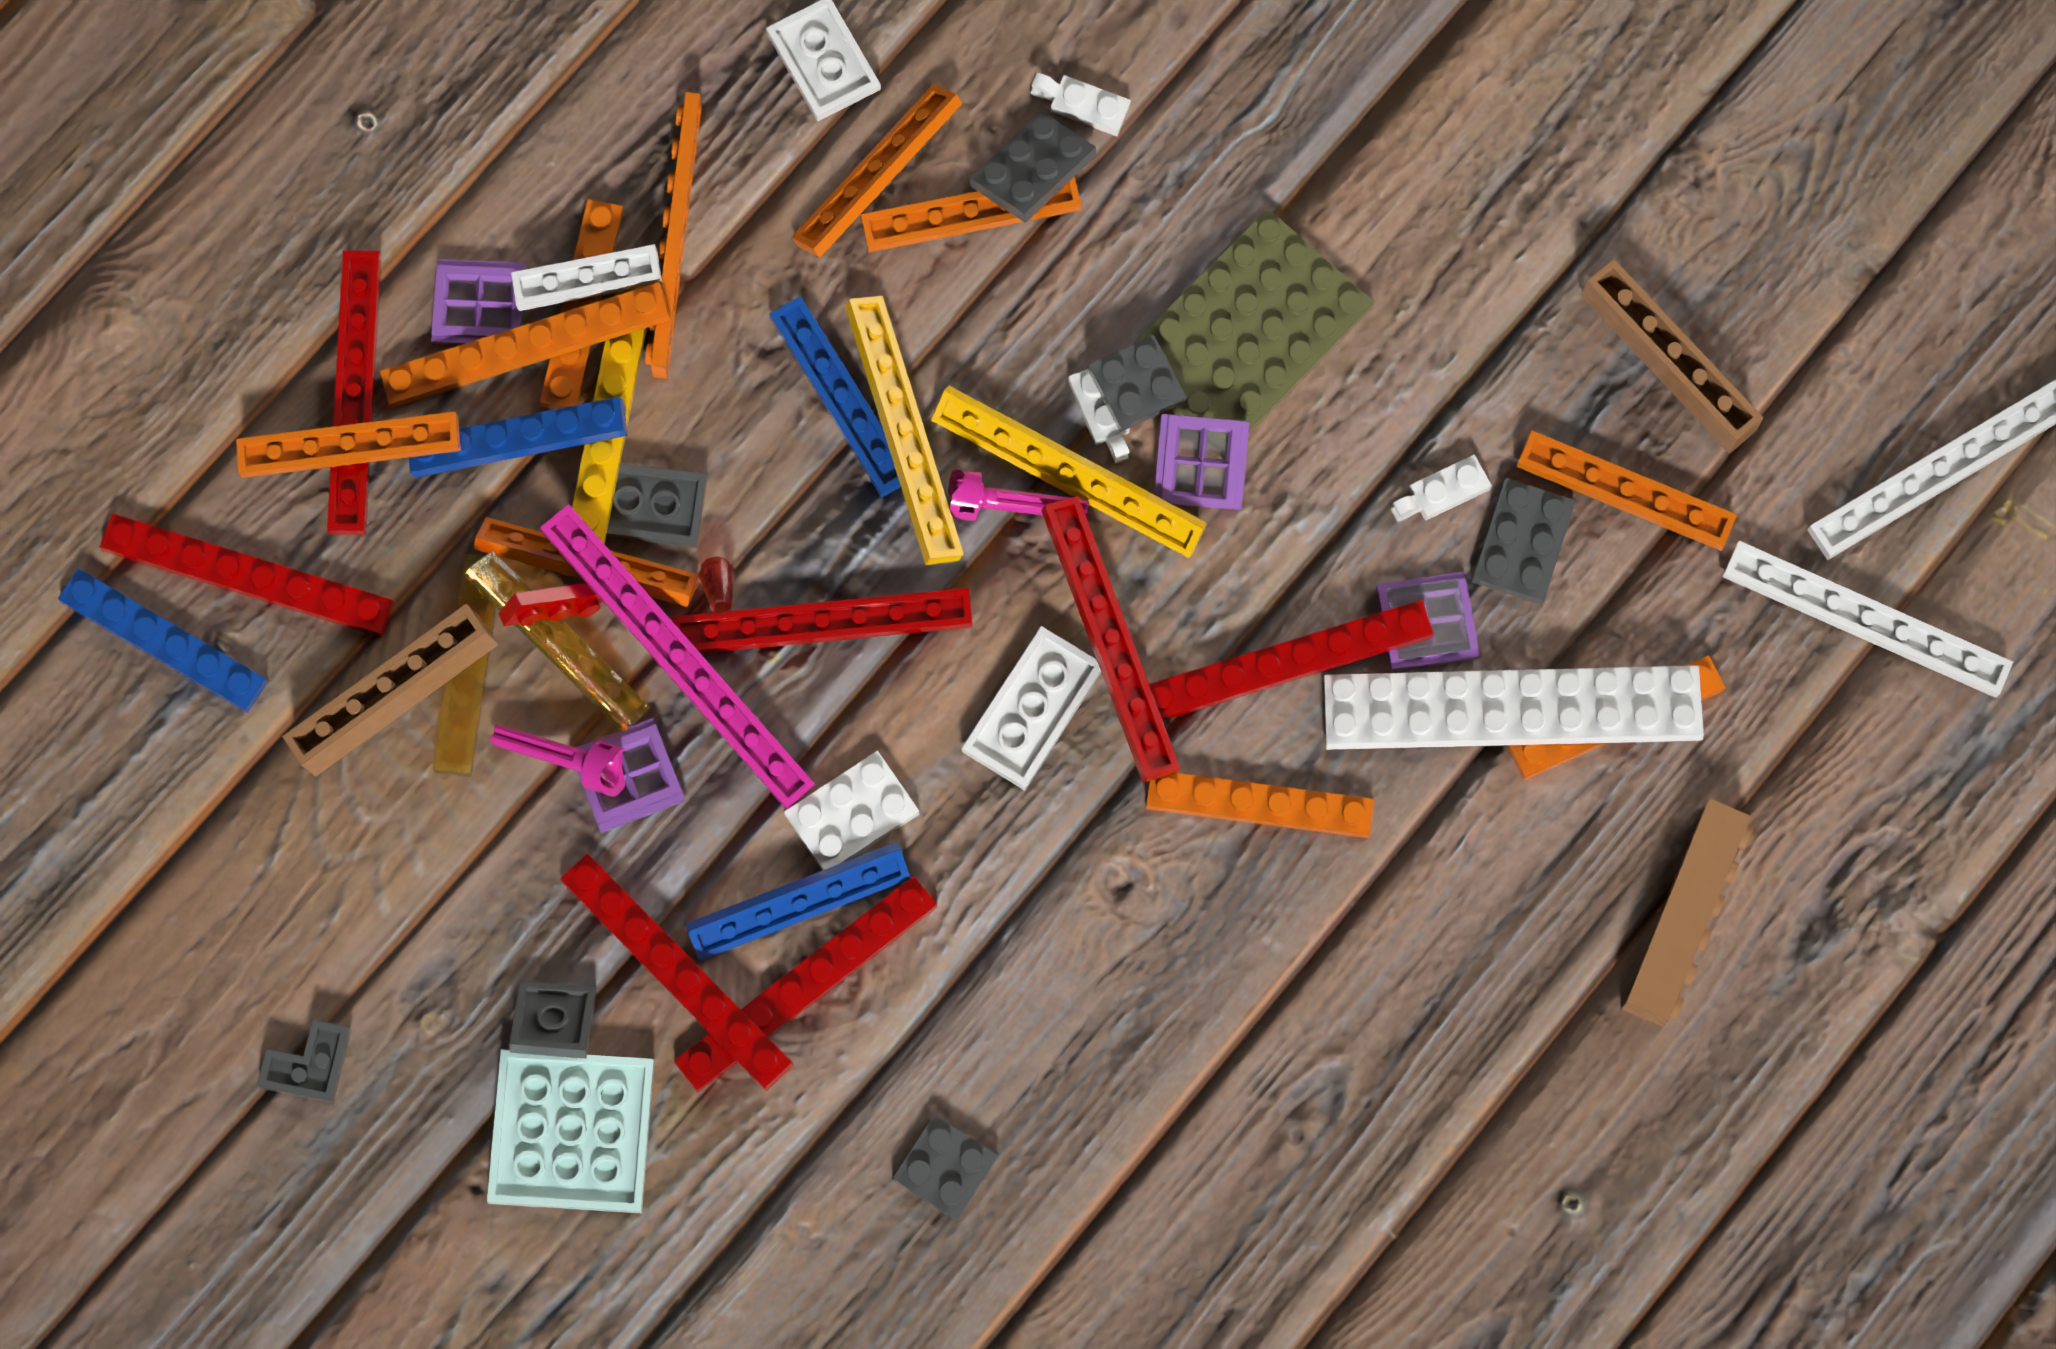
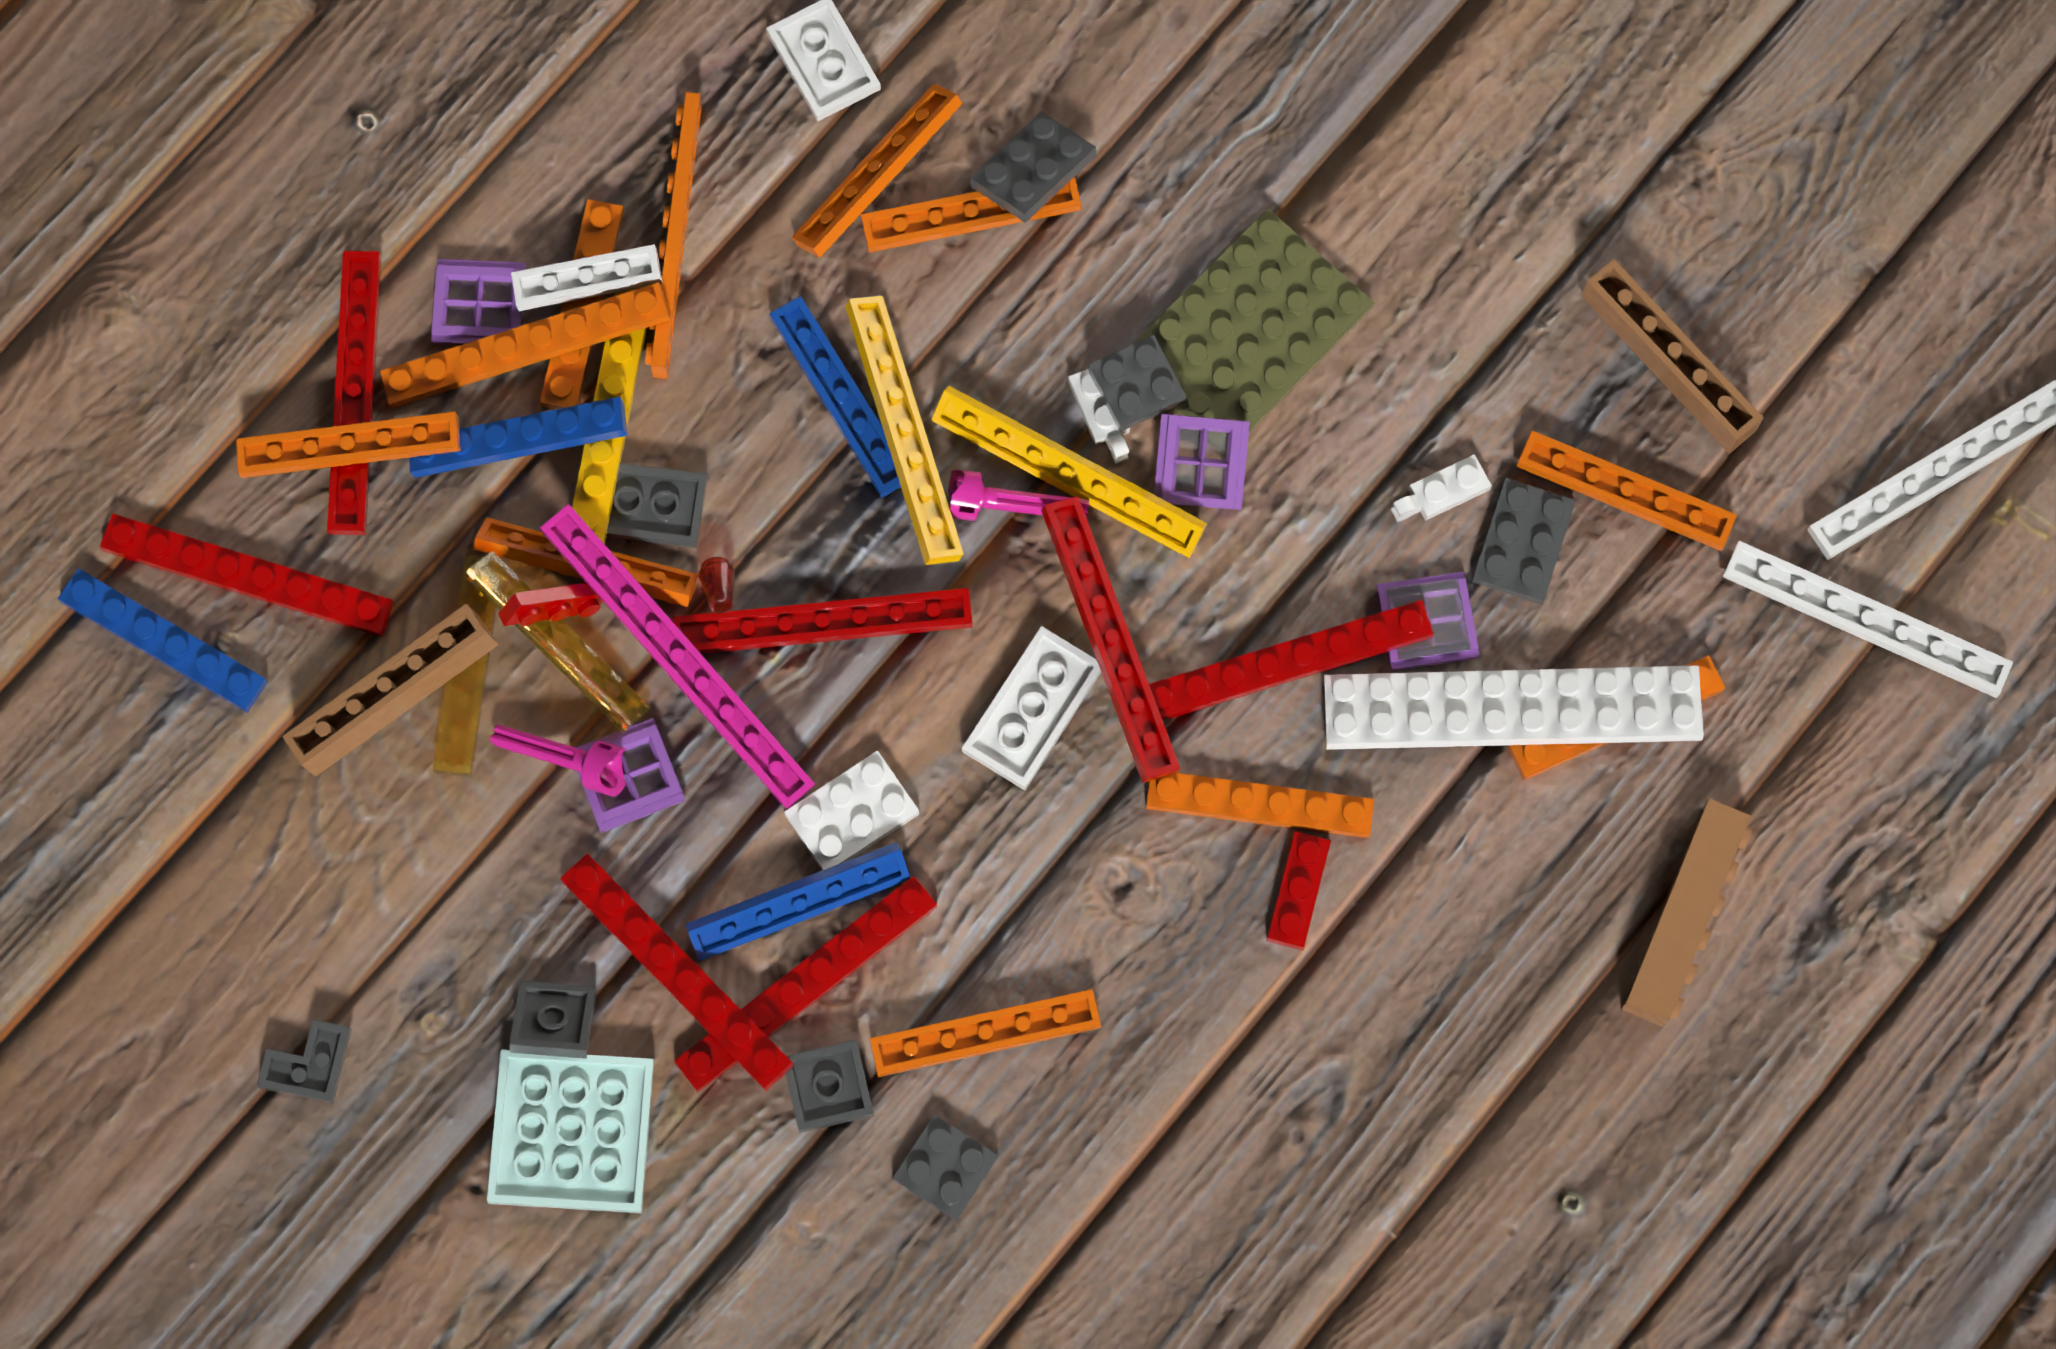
white plate [1031,73,1131,137] -> none
none -> dark grey plate [786,1040,874,1133]
none -> orange plate [870,989,1101,1078]
none -> red plate [1267,831,1331,951]

